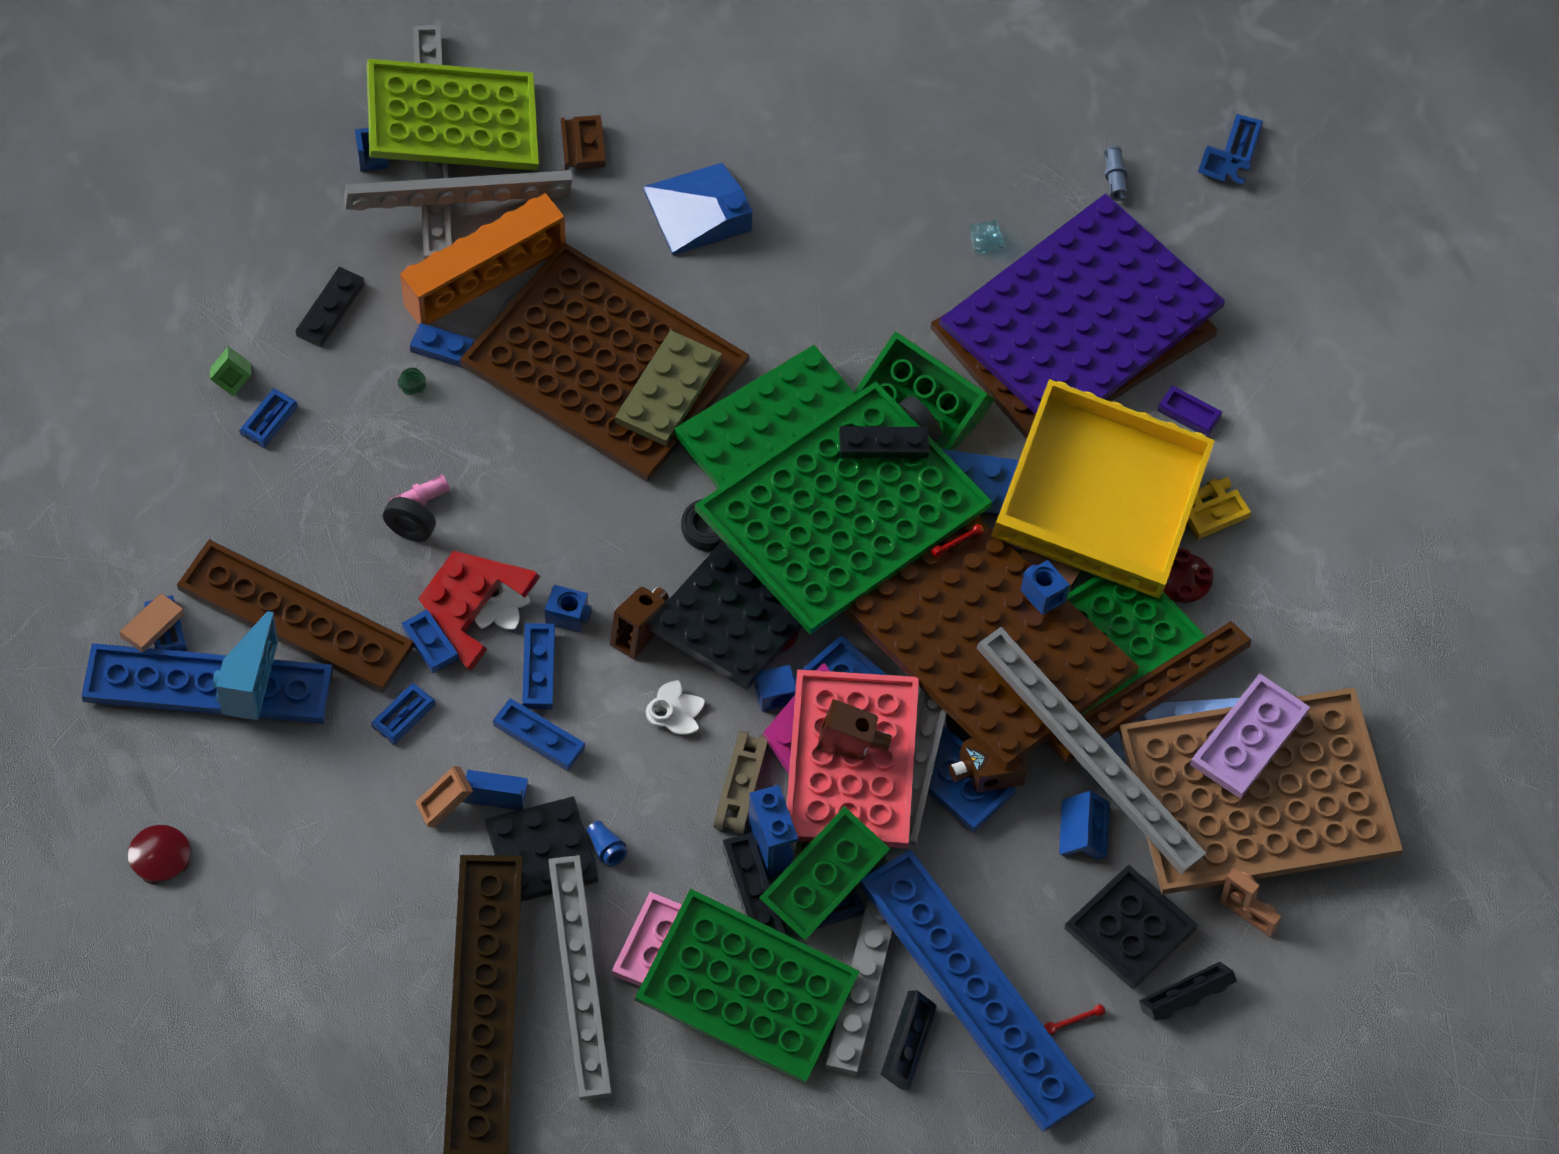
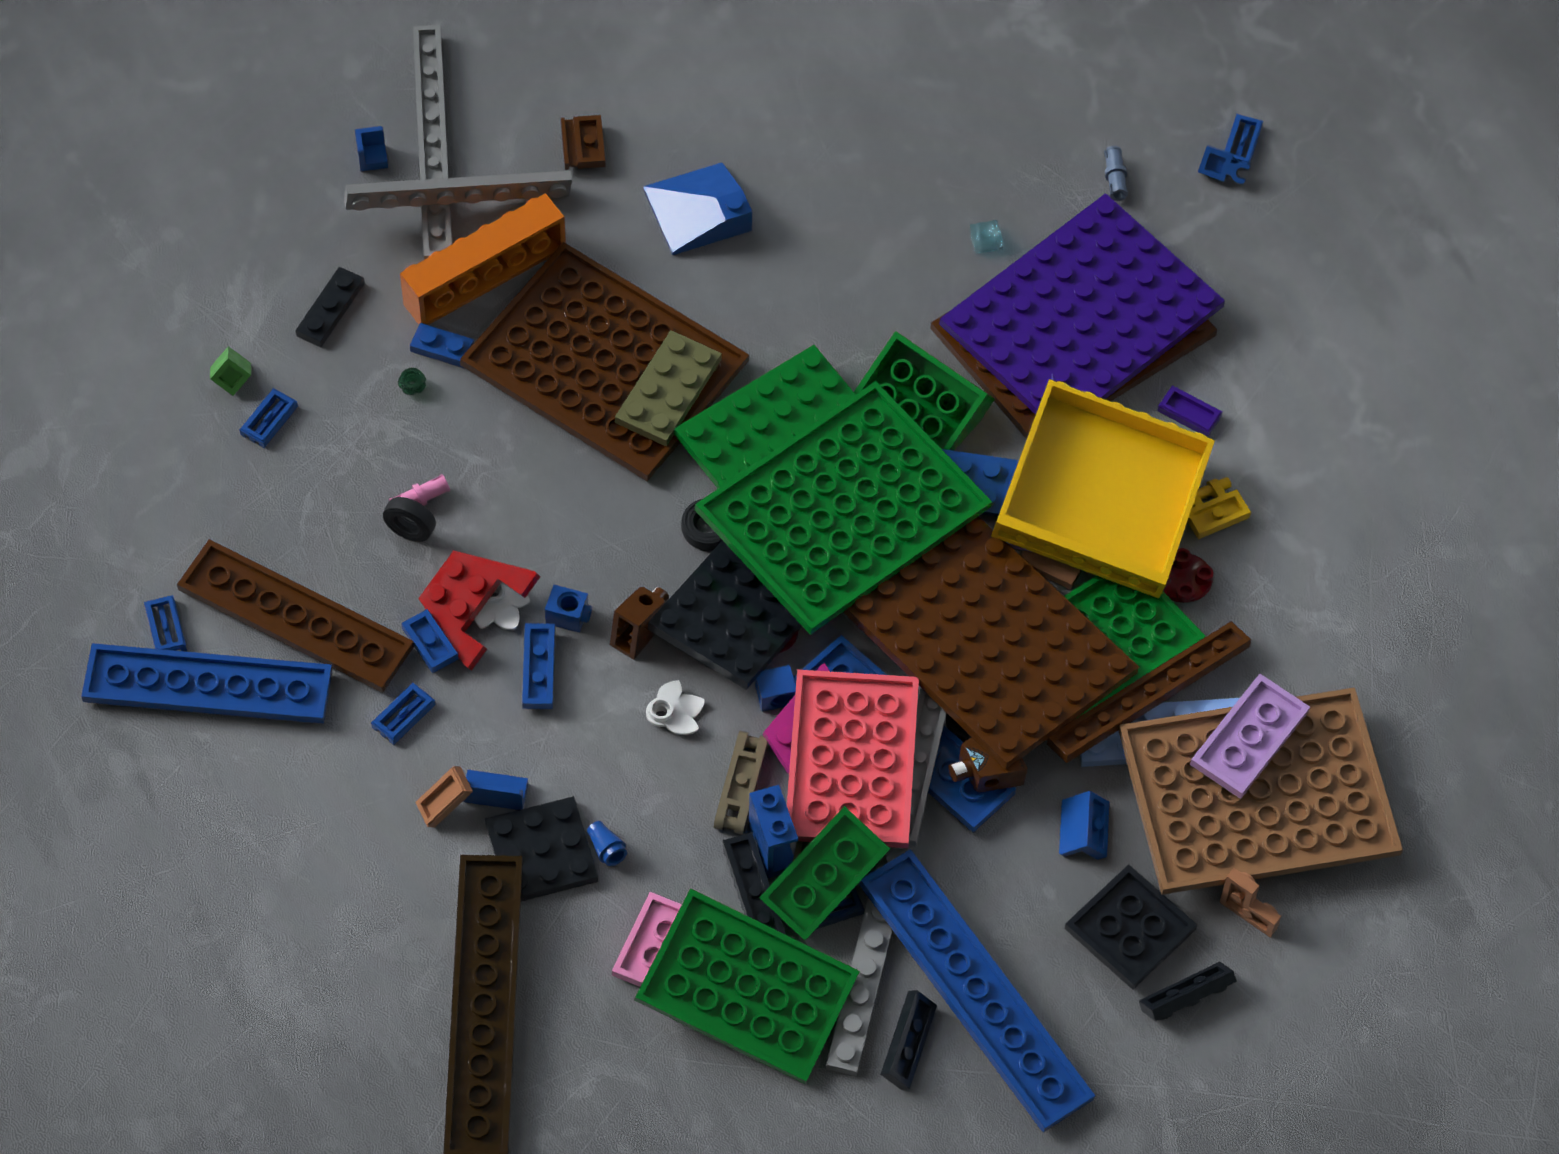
nougat tile [119,593,184,653] -> none
dark red dish [128,825,190,884] -> none
dark azure slope [213,611,279,720] -> none
lime plate [366,59,539,171] -> none
blue plate [493,698,585,771] -> none
light grey plate [549,855,611,1101] -> none
reddish brown torso [816,699,892,760] -> none
black plate [838,426,929,458] -> none
black tyre [899,396,942,442] -> none
red hinge [931,524,984,558] -> none
light grey plate [977,627,1206,875] -> none
blue brick [1021,560,1070,615] -> none
red hinge [1044,1004,1106,1036] -> none

